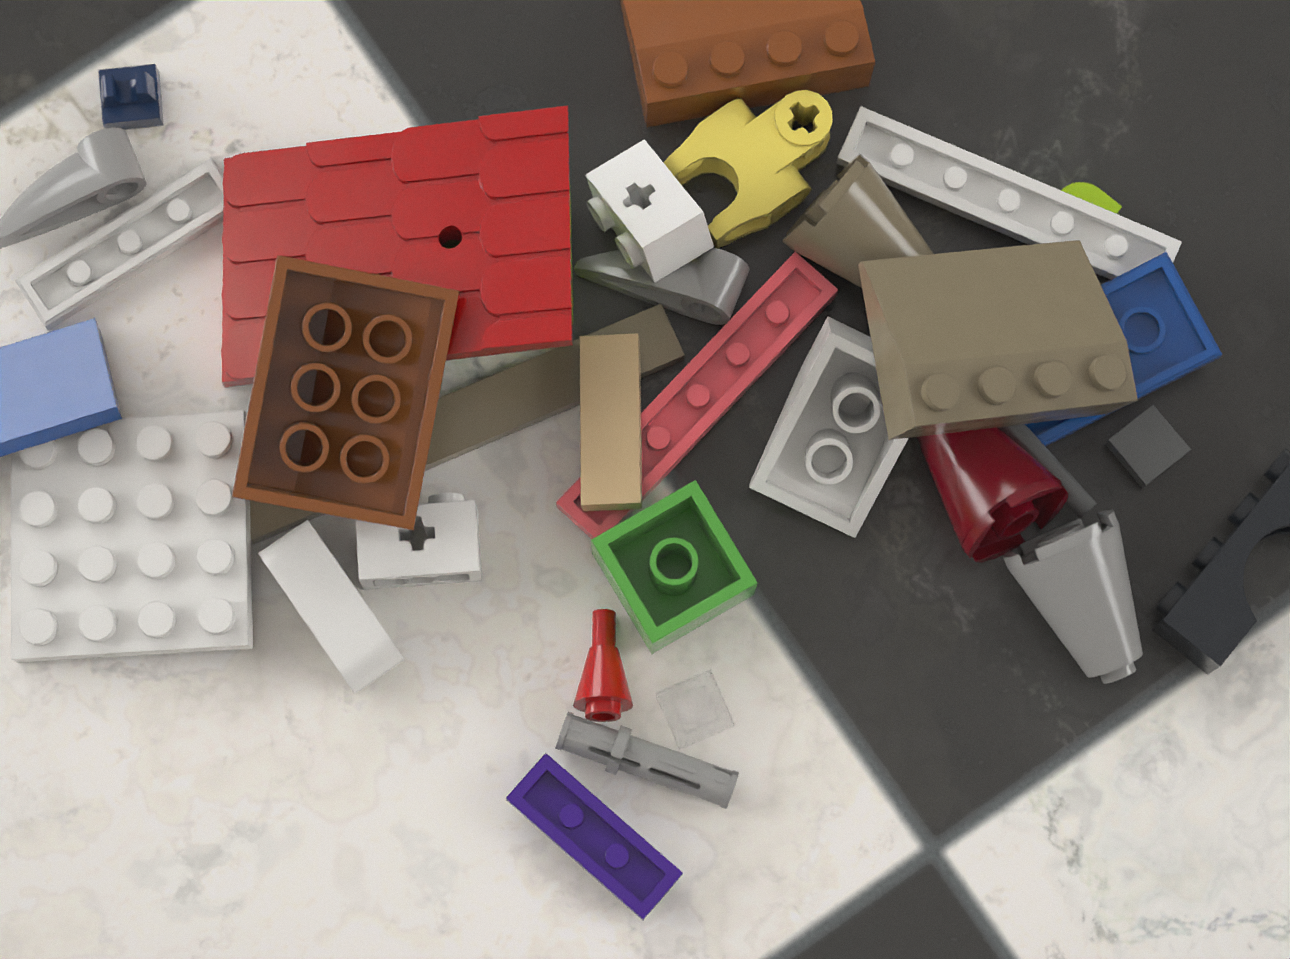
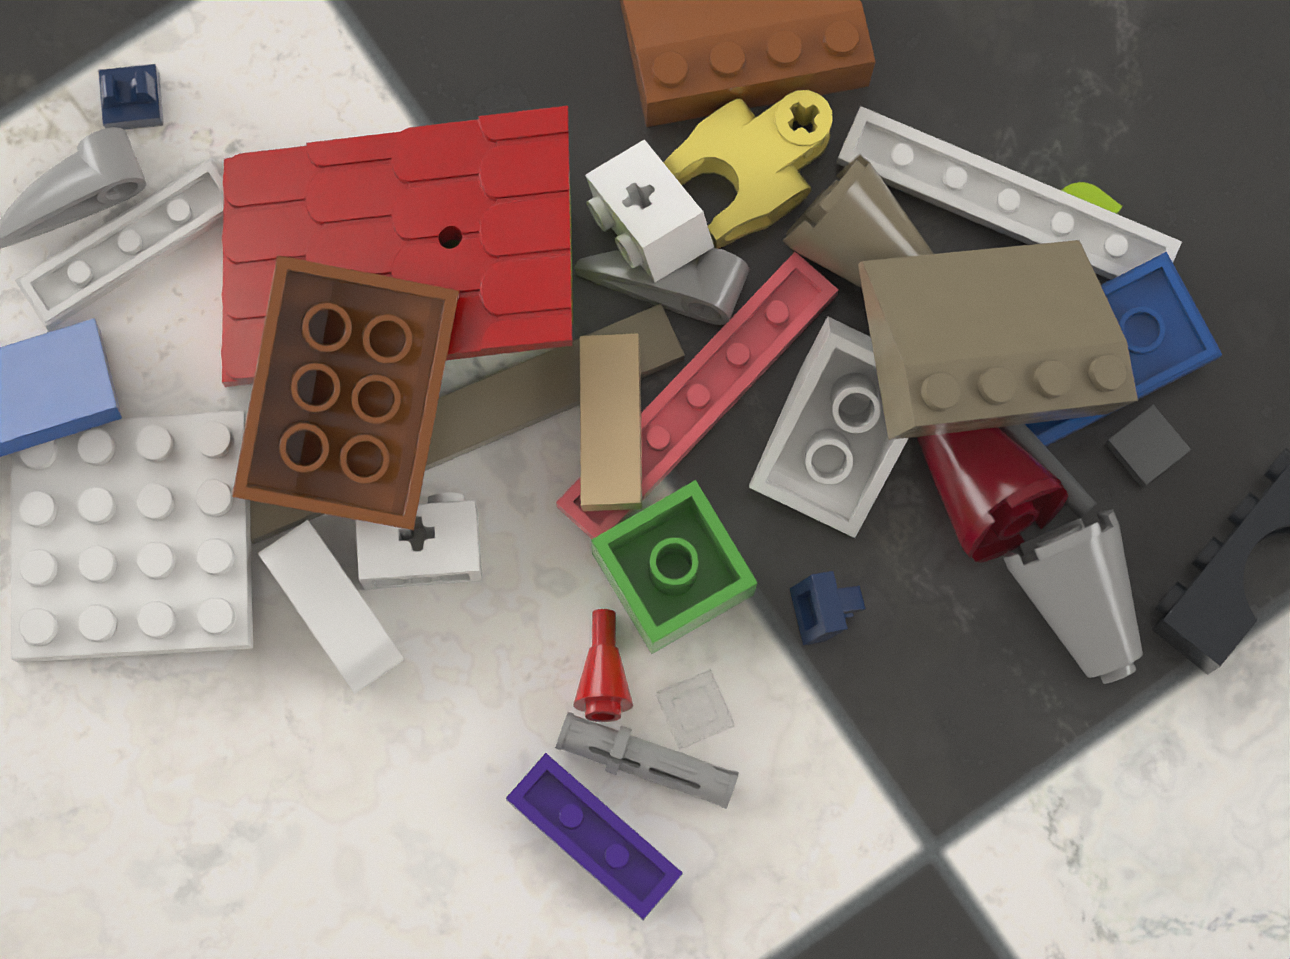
none -> dark blue tile [789,571,866,646]

